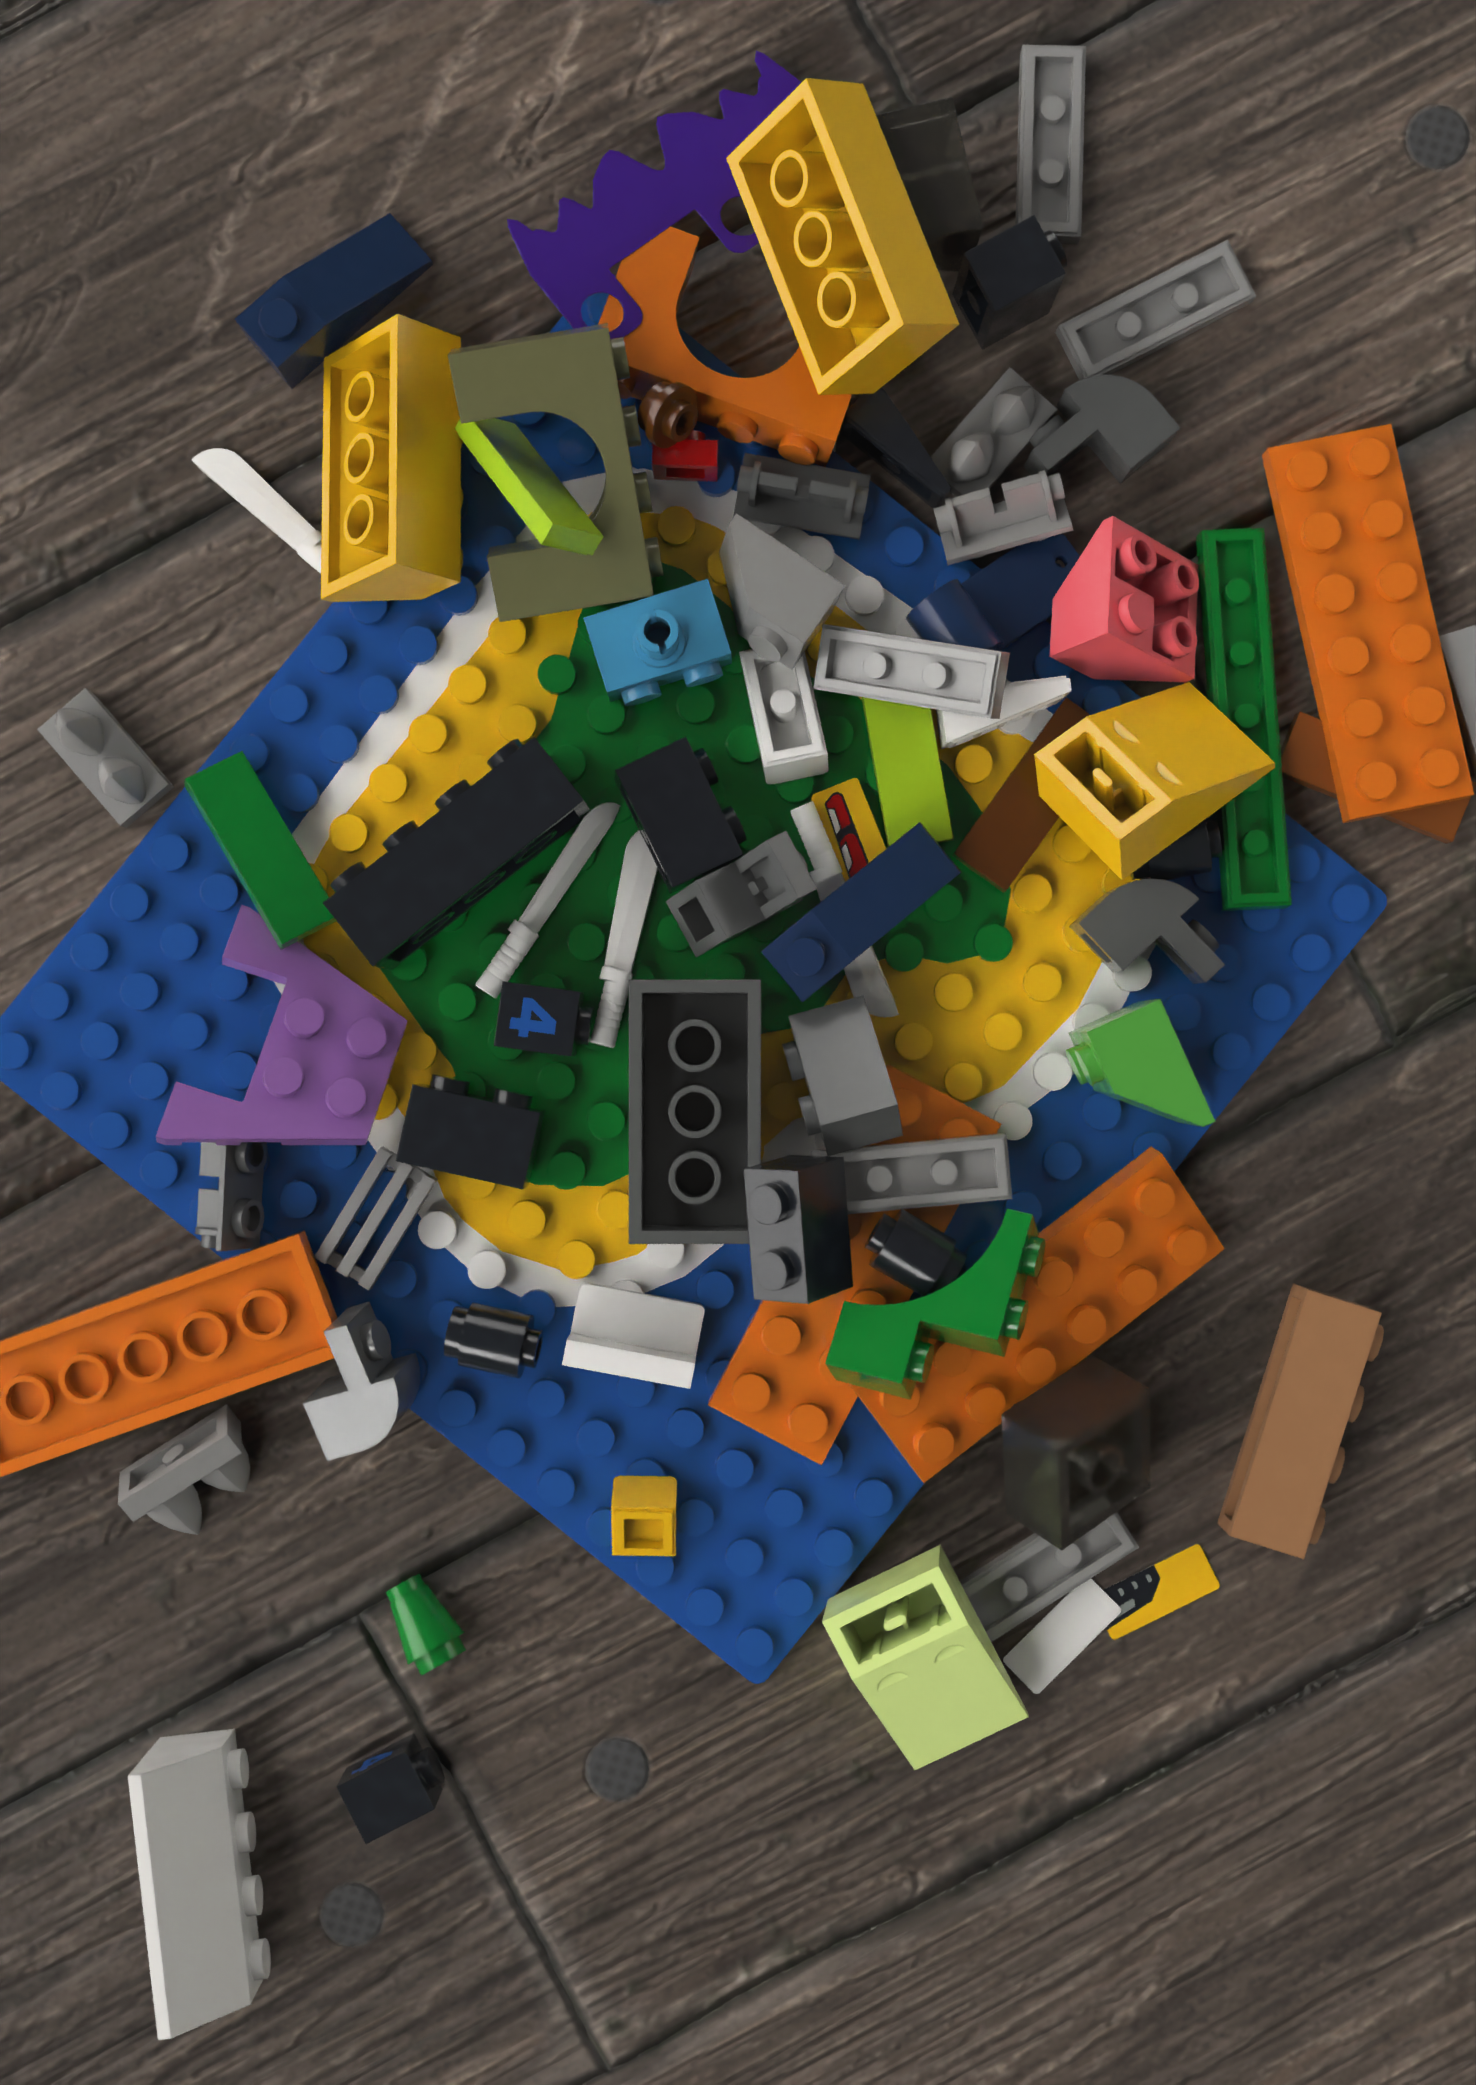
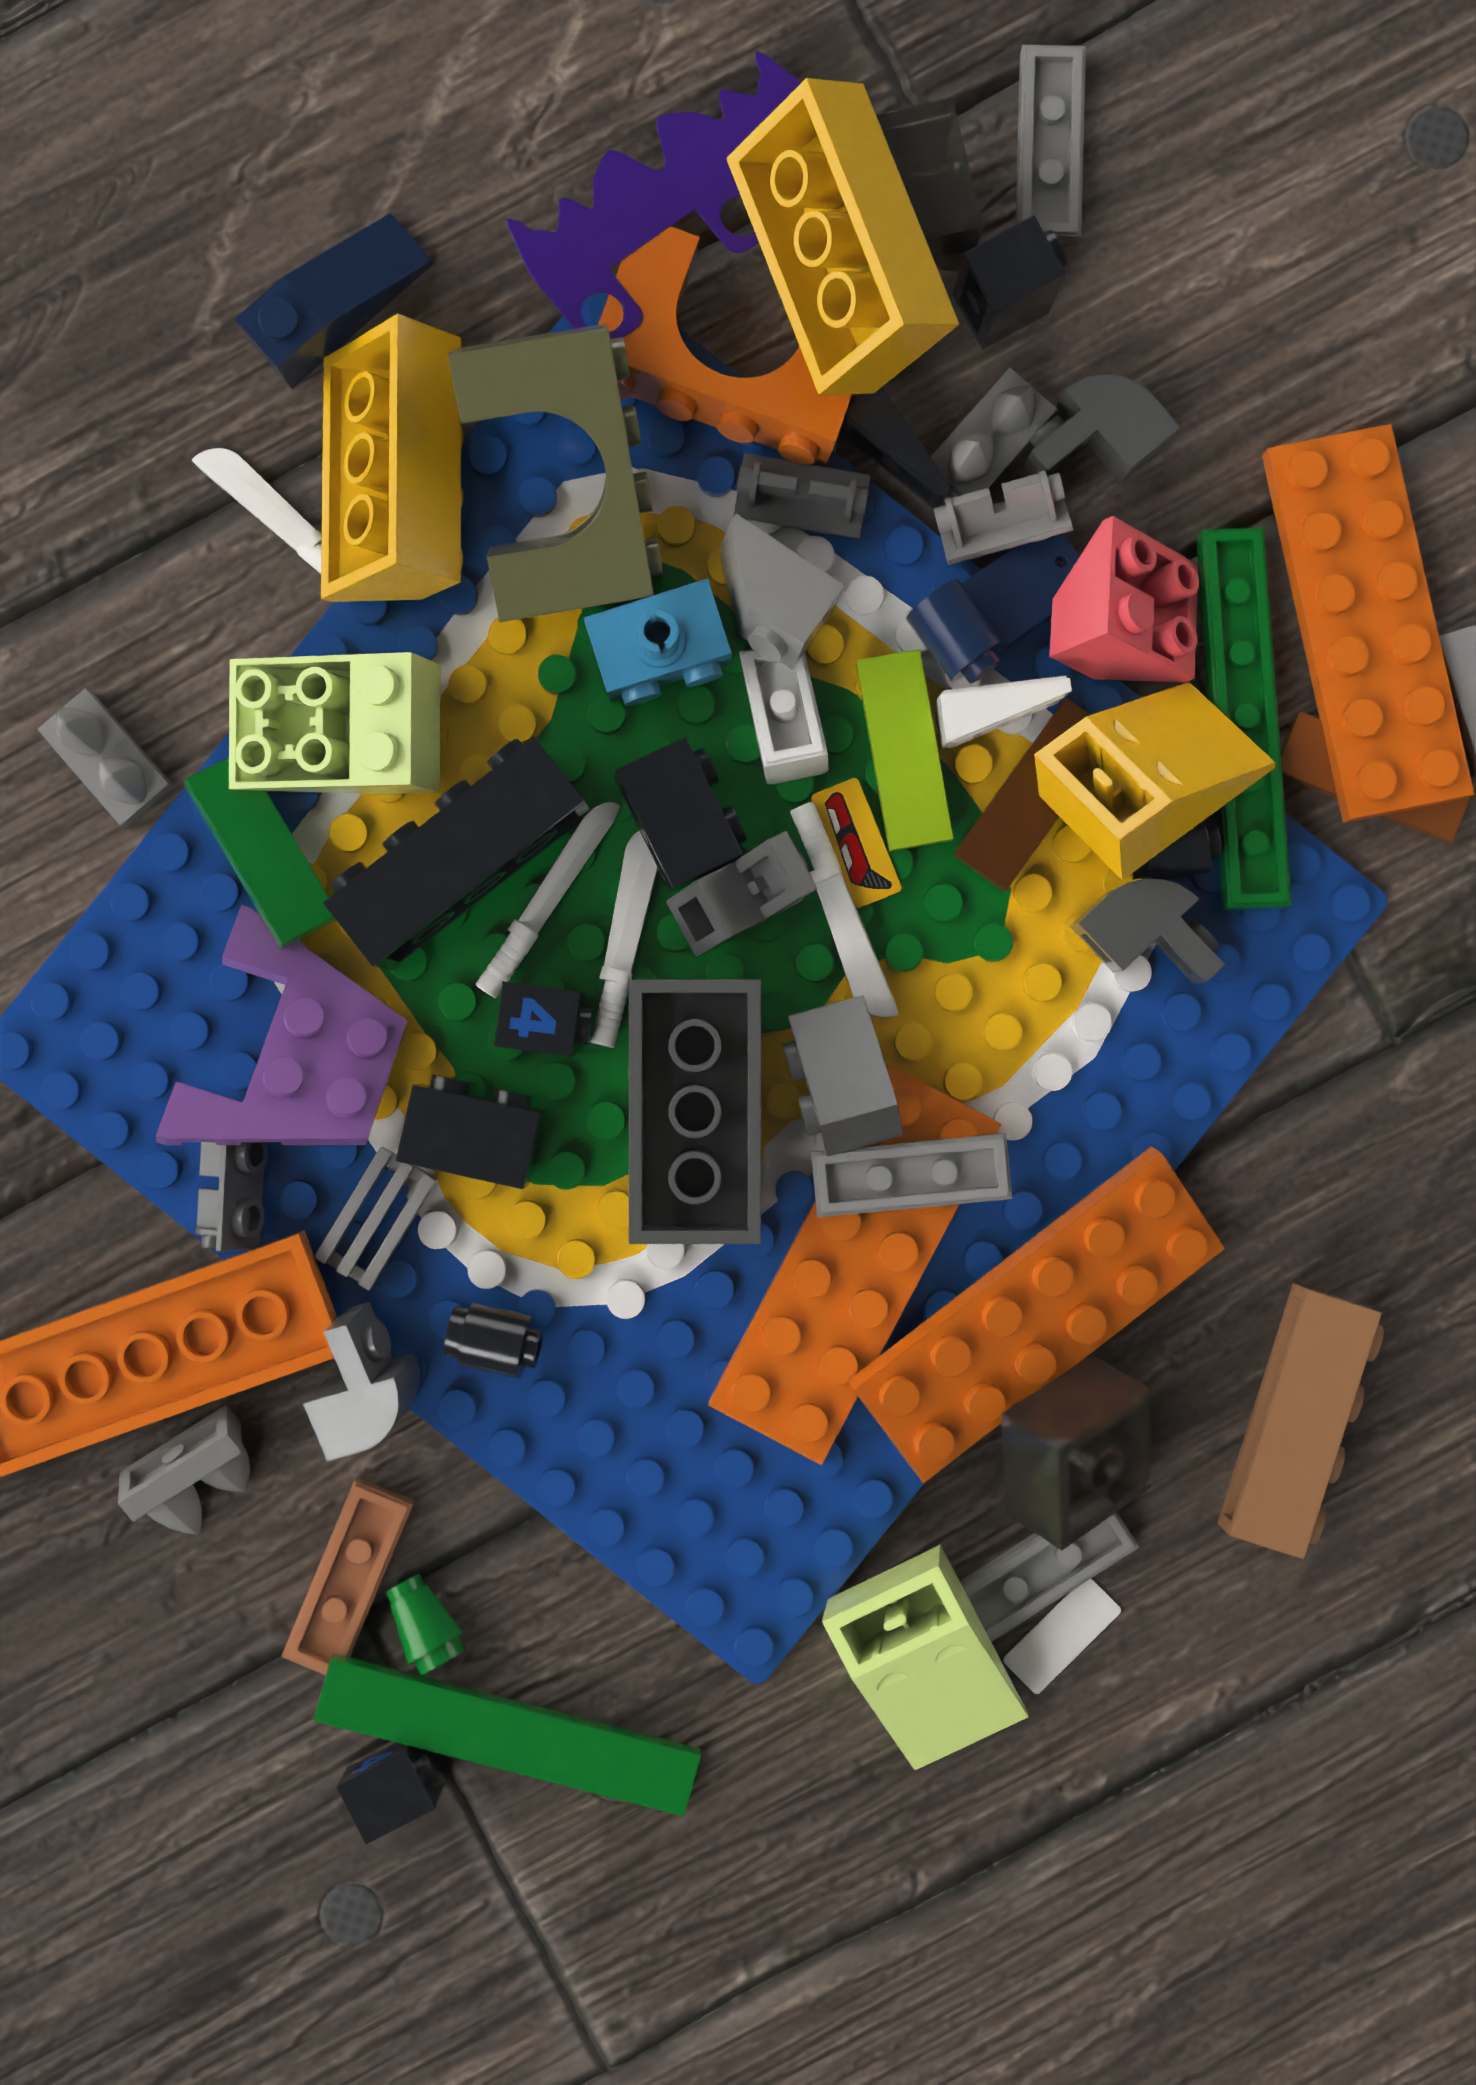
white slope [128,1729,271,2040] -> none
lime tile [455,418,604,555] -> none
white panel [562,1283,705,1389] -> none
yellow slope [611,1475,677,1556] -> none
reddish brown plate [638,381,698,448] -> none
red plate [652,430,718,482] -> none
black brick [744,1155,853,1304] -> none
dark blue slope [761,822,961,1002] -> none
light grey tile [813,624,1010,719] -> none
green arch [825,1209,1045,1400] -> none
black brick [865,1209,967,1296] -> none
light grey tile [1055,240,1256,380] -> none
bright green slope [1066,999,1216,1127] -> none
yellow sticker [1103,1544,1220,1640] -> none
none -> yellowish green slope [229,652,441,794]
none -> nougat tile [281,1477,415,1675]
none -> green tile [313,1653,701,1817]

